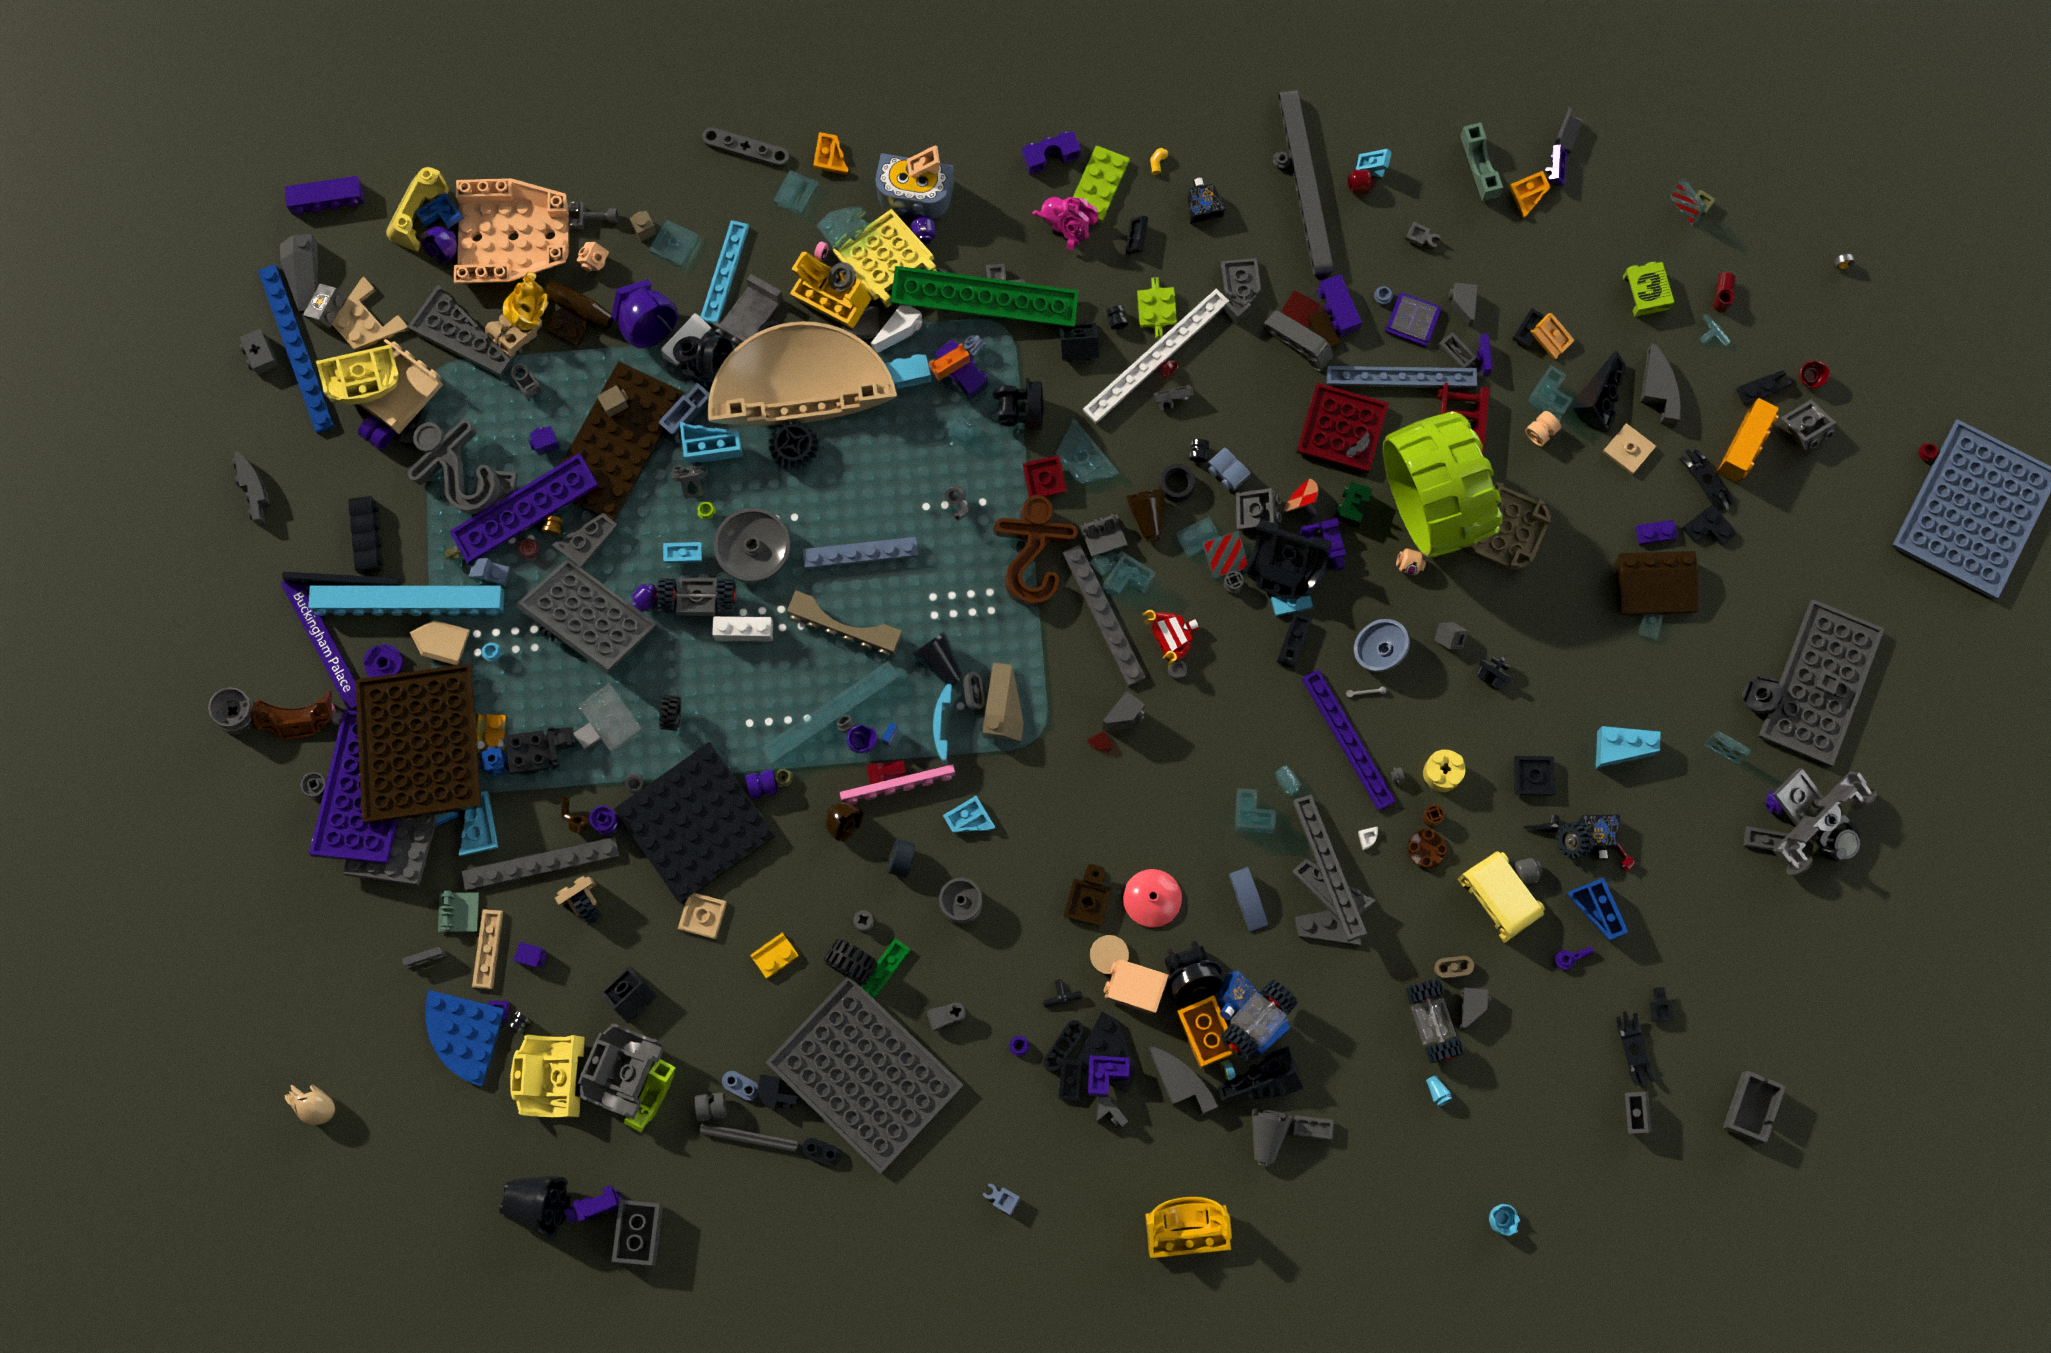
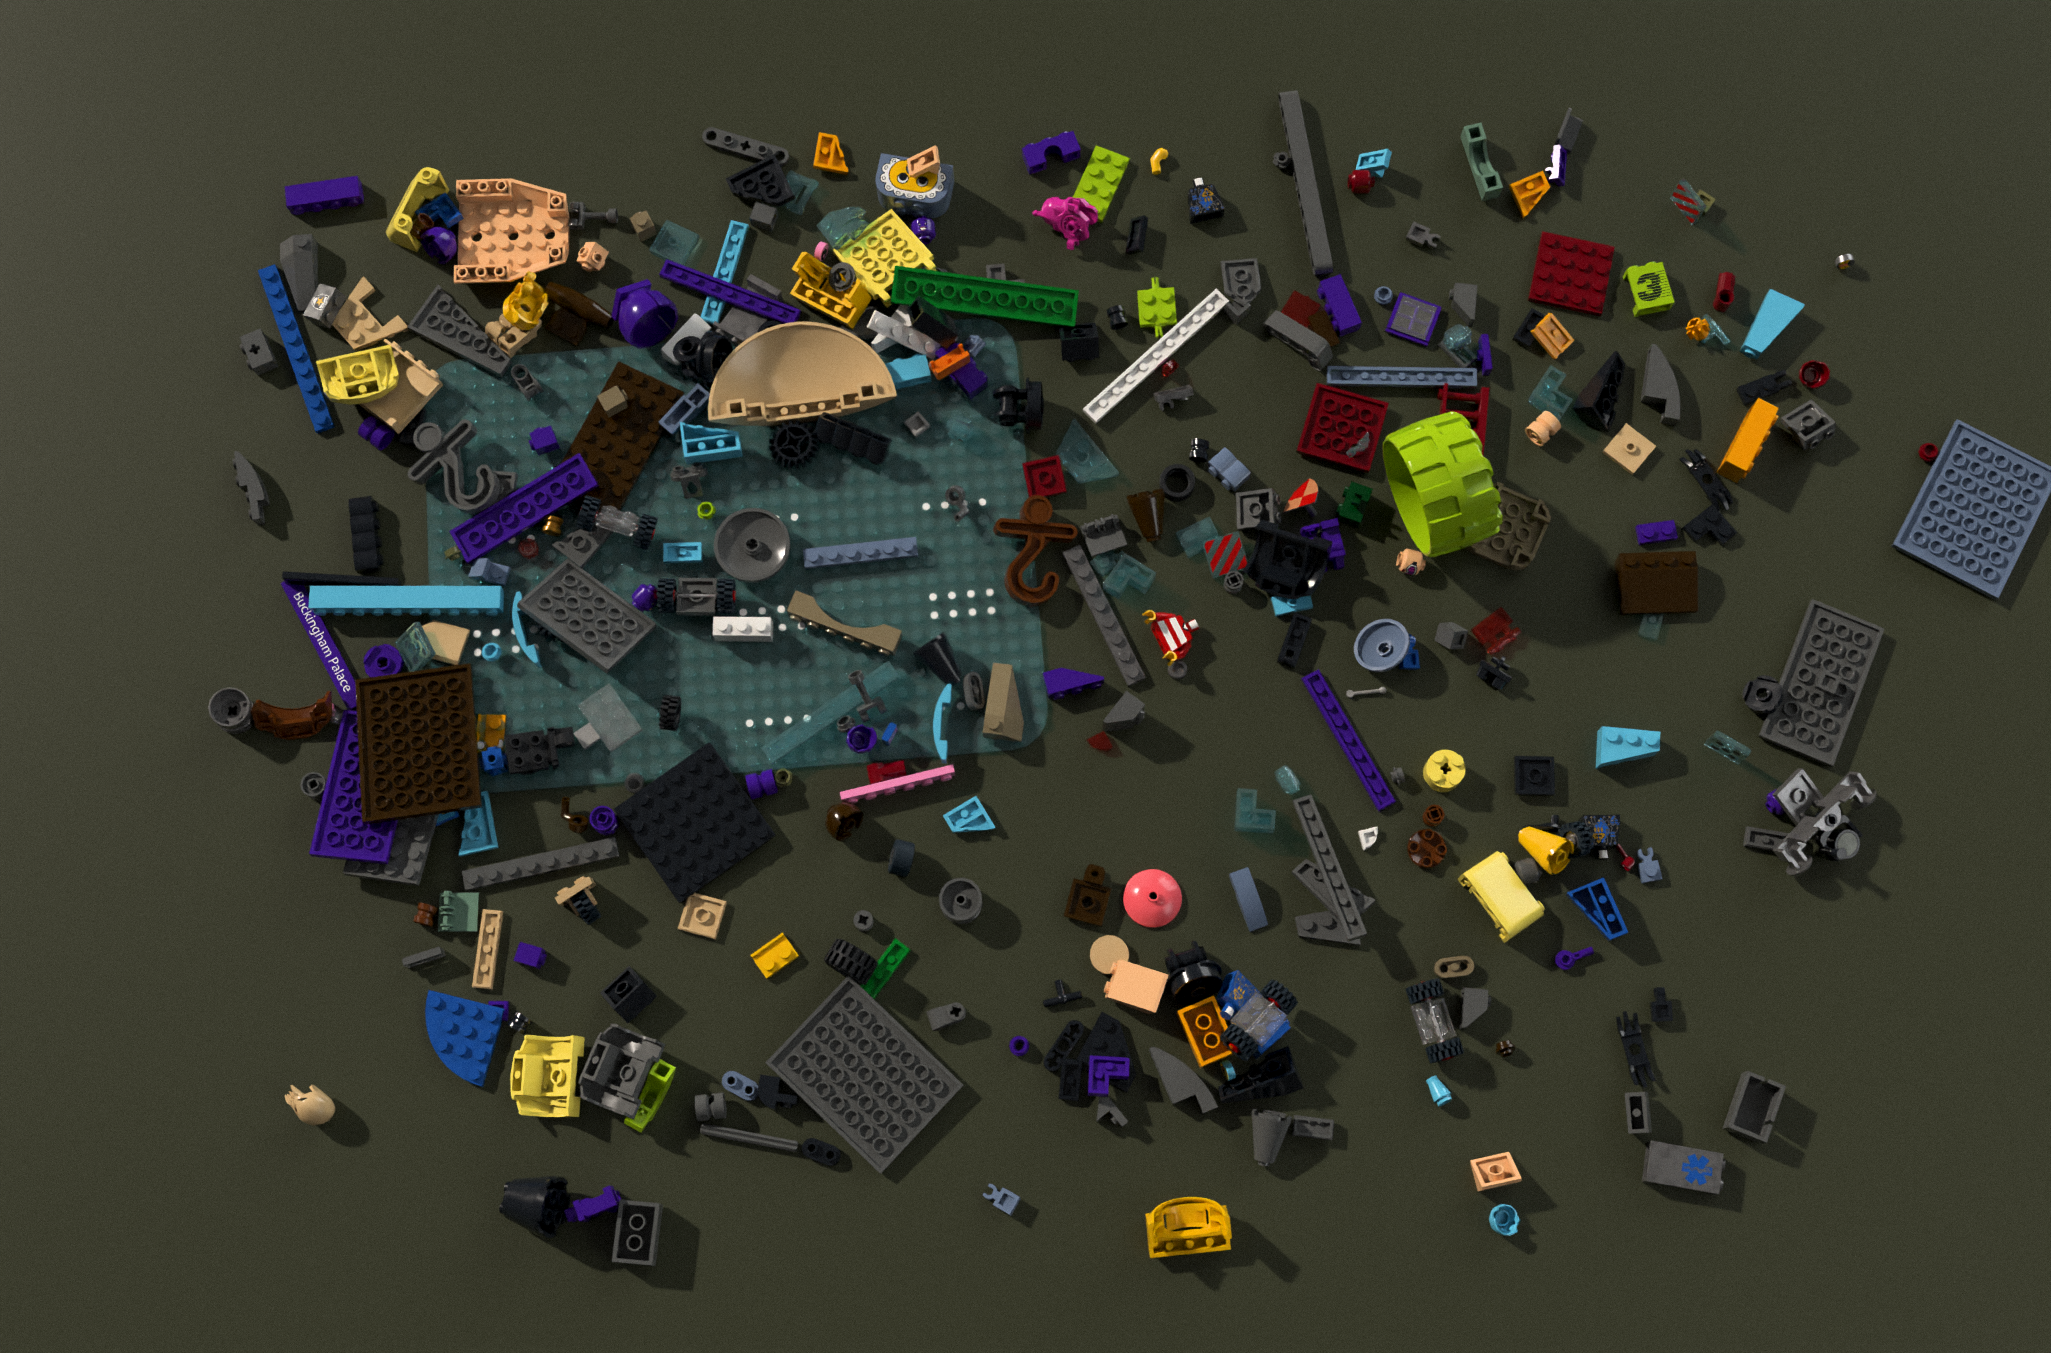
none -> clear light blue tile [395,622,436,672]
none -> reddish brown wheel [410,213,434,239]
none -> reddish brown wheel [413,902,438,927]
none -> medium azure slope [512,591,542,668]
none -> plate [576,495,658,551]
none -> dark purple tile [659,259,802,324]
none -> black plate [726,155,796,207]
none -> dark grey panel [749,202,778,232]
none -> black brick [814,412,892,465]
none -> dark grey bar [848,670,887,723]
none -> white plate [867,310,940,360]
none -> light grey tile [904,411,930,438]
none -> black brick [907,295,958,349]
none -> dark purple slope [1043,668,1104,700]
none -> blue plate [1399,634,1420,670]
none -> clear light blue head [1443,324,1472,352]
none -> light nougat slope [1470,1152,1522,1191]
none -> clear red plate [1471,607,1521,655]
none -> dark brown plate [1496,1040,1516,1057]
none -> yellow cone [1518,826,1574,875]
none -> dark red plate [1528,231,1615,316]
none -> sand blue plate [1637,847,1662,884]
none -> flat silver panel [1642,1141,1726,1195]
none -> light orange gear [1686,318,1710,341]
none -> medium azure slope [1739,289,1805,359]

